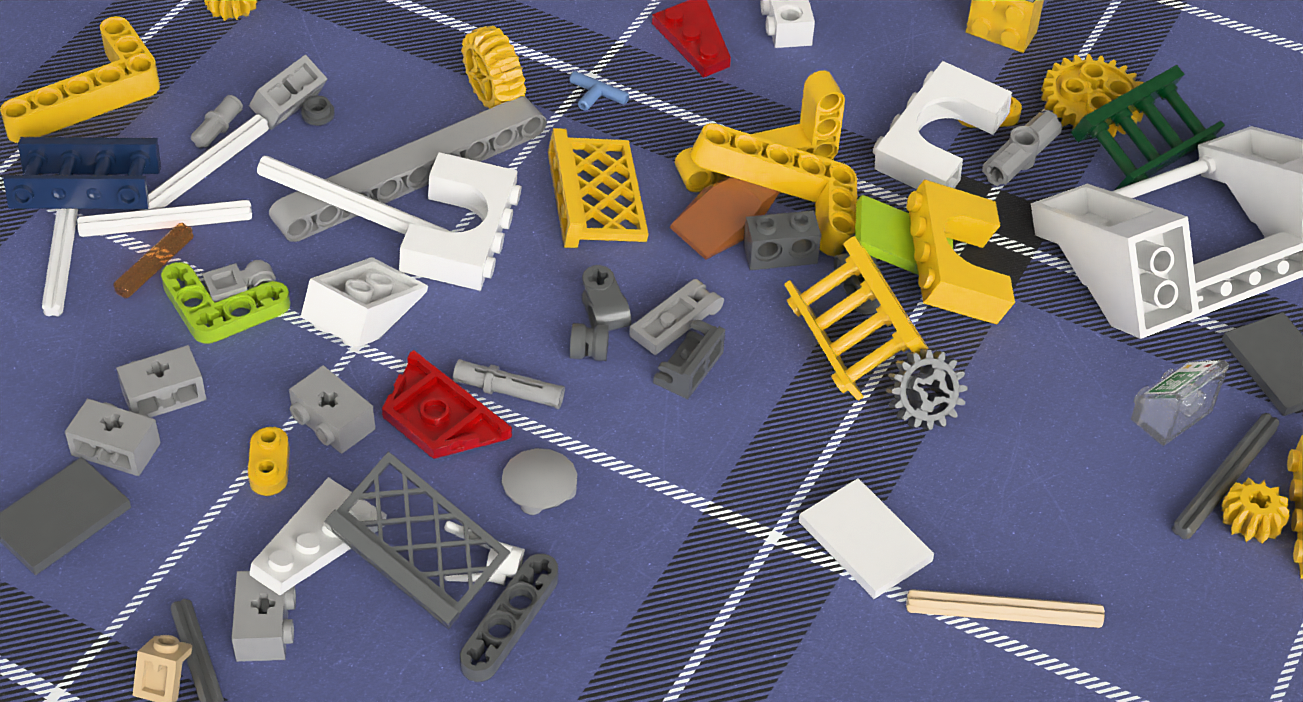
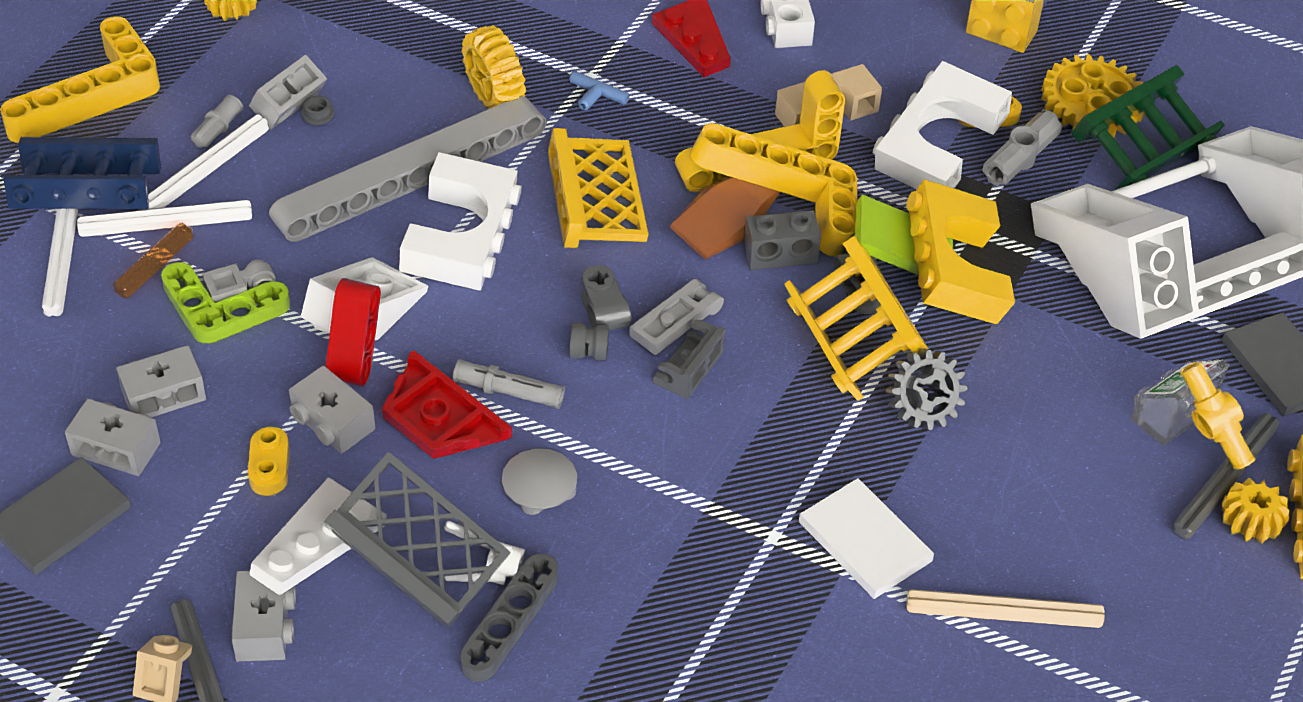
white axle [257,155,452,234] -> none
none -> red beam [326,278,381,387]
none -> tan arch [775,64,882,127]
none -> yellow pin [1180,361,1255,469]

